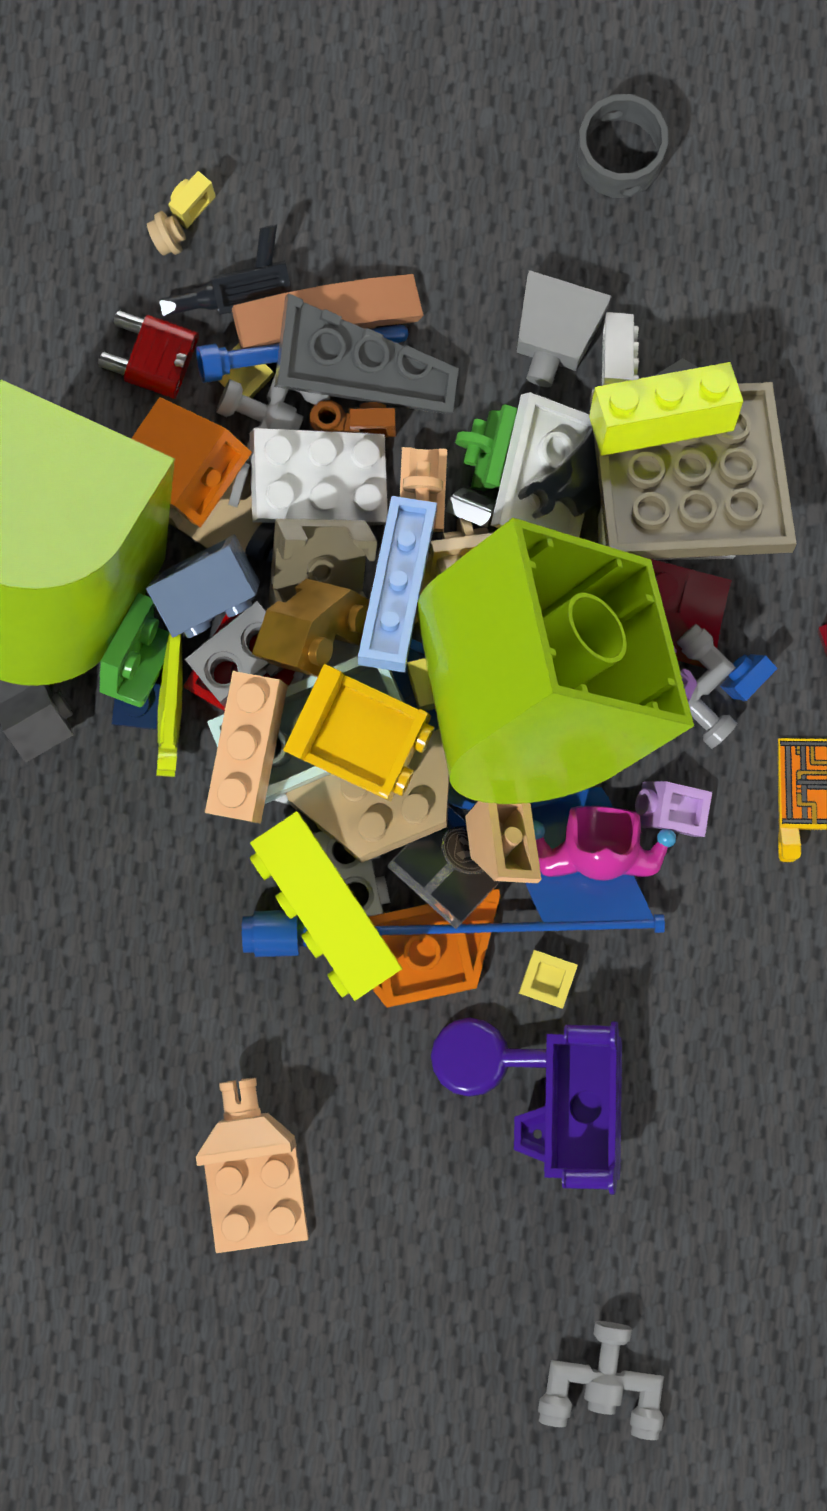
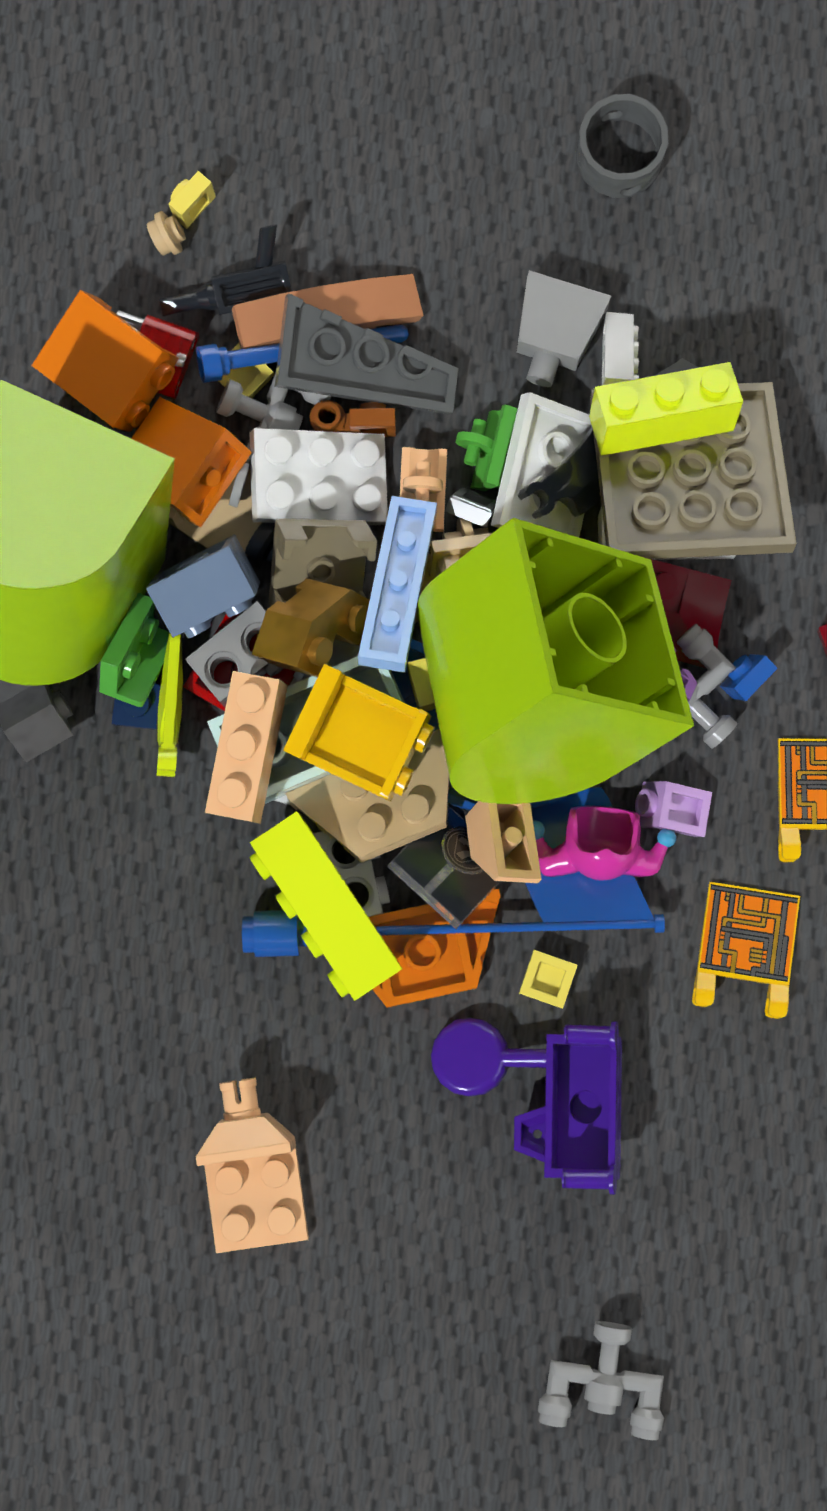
none -> orange panel [31,290,179,432]
none -> flag [692,882,800,1019]

